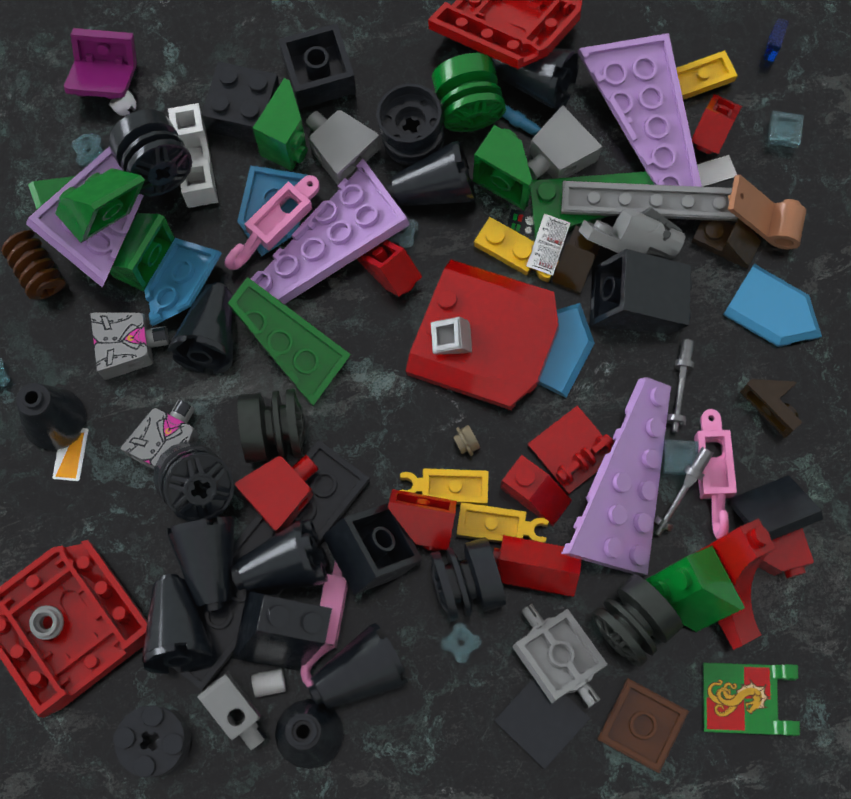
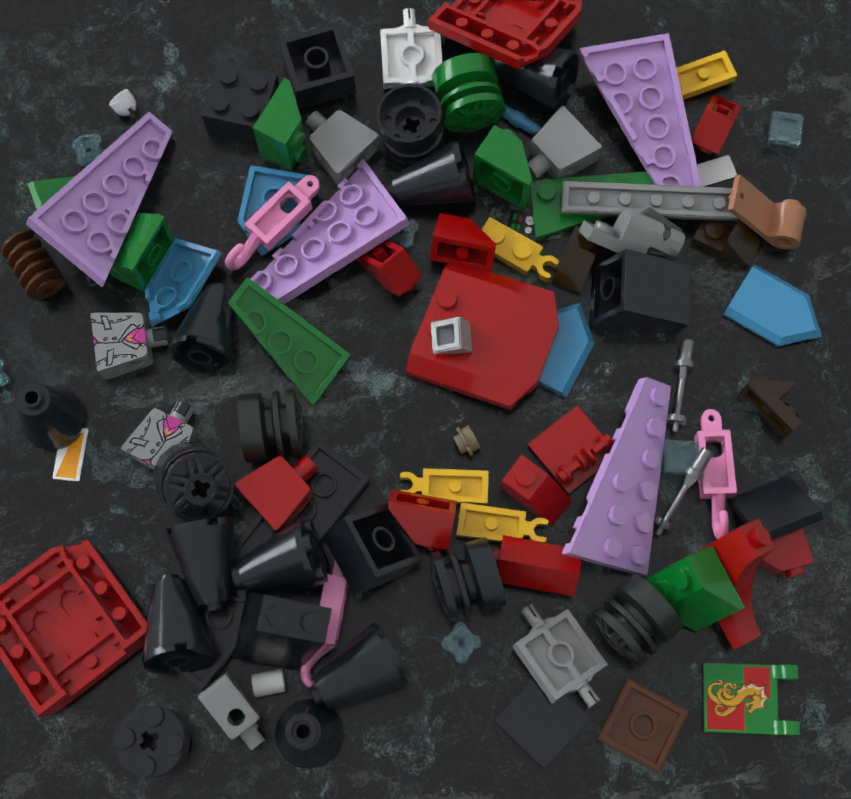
light grey plate [29,606,64,640] -> none
green slope [55,168,145,243] -> none
magenta bracket [64,28,137,99] -> none
black wheel [109,109,193,196] -> none
white arch [168,103,218,208] -> none
white sticker [526,214,570,276] -> none
clear blue tile [763,18,789,62] -> none
none -> white plate [380,8,442,89]
none -> red slope [430,213,496,272]

